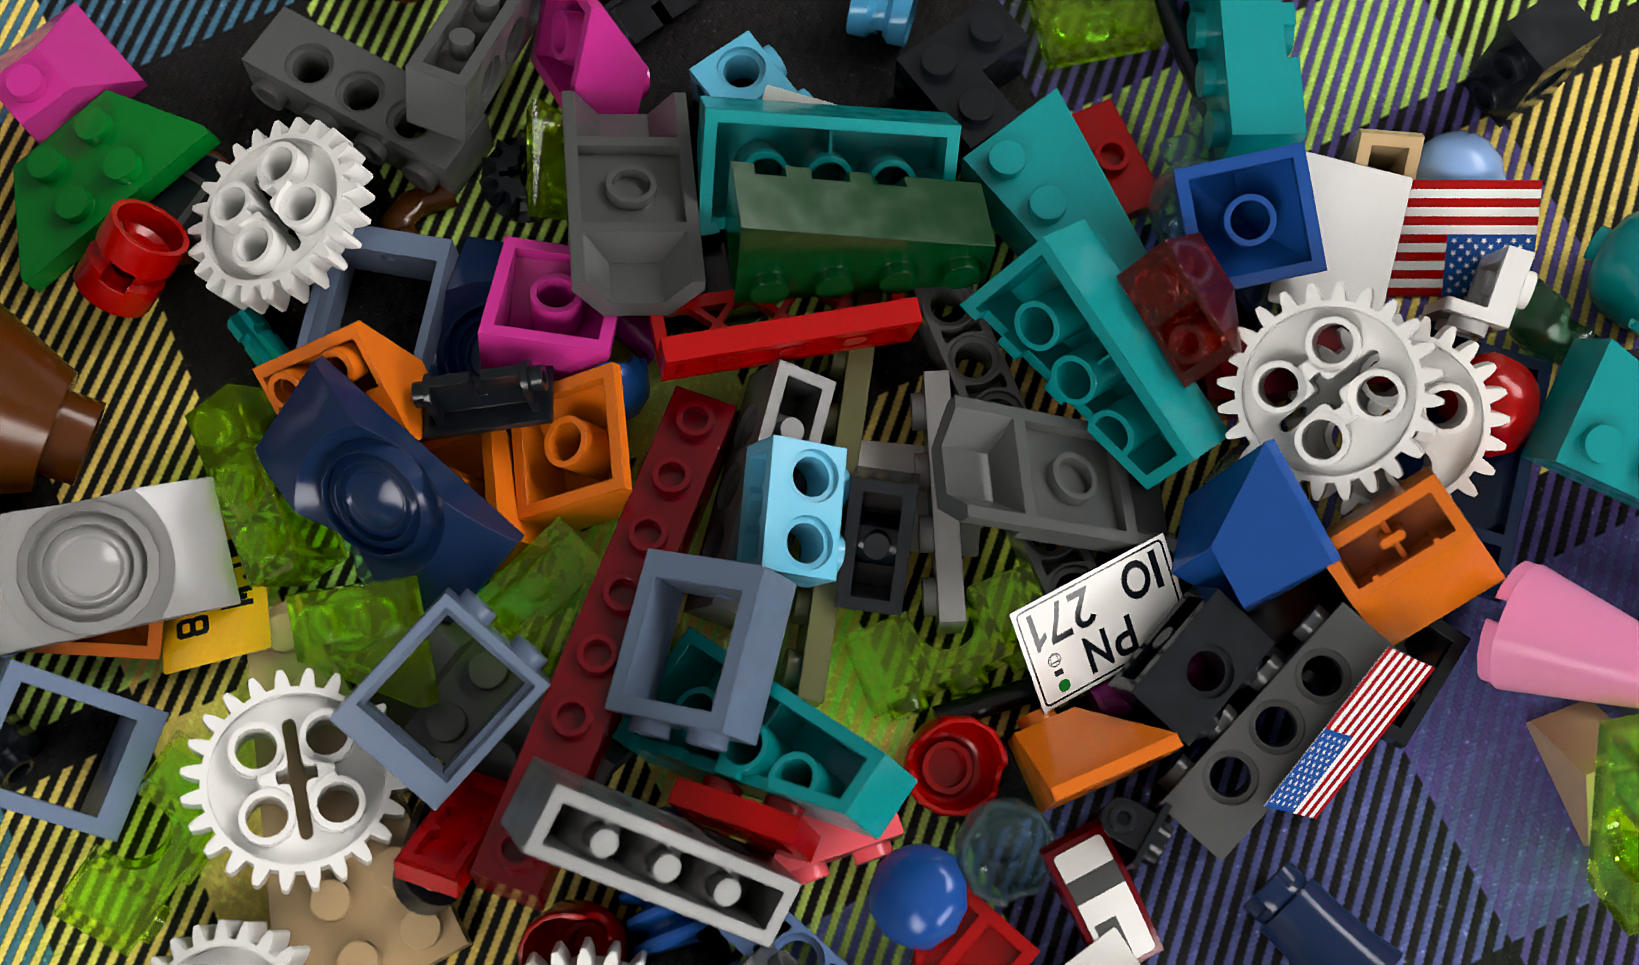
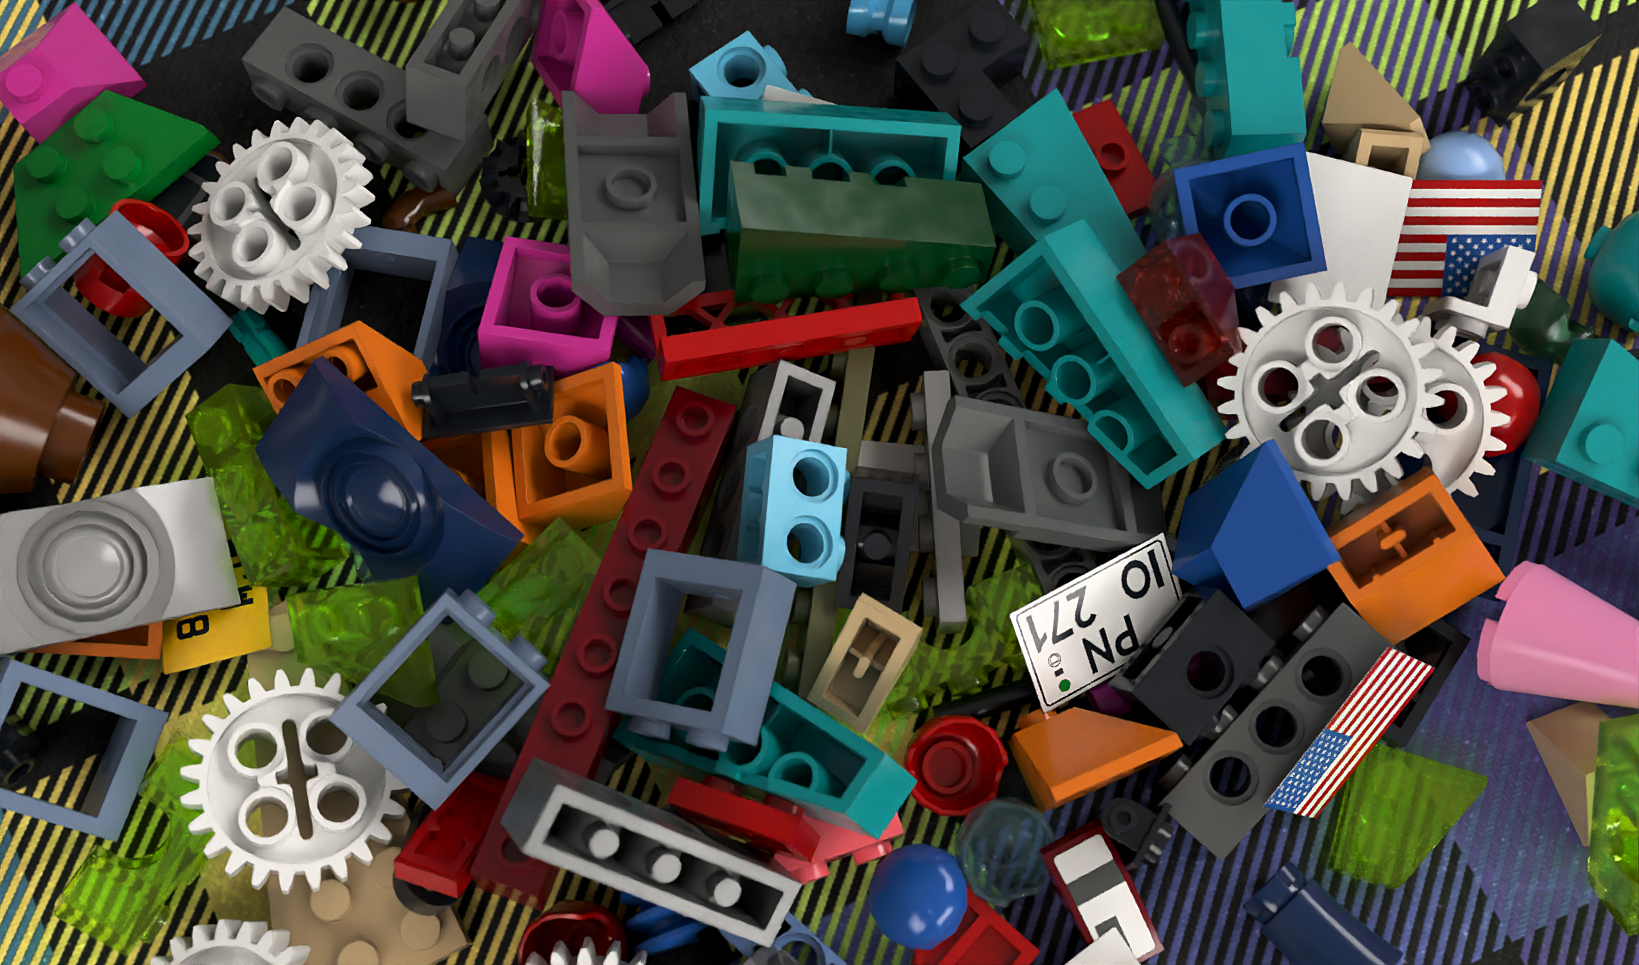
none -> sand blue window [9,210,234,419]
none -> tan slope [807,593,923,734]
none -> tan slope [1322,42,1431,156]
none -> clear neon green wing [1327,743,1489,890]

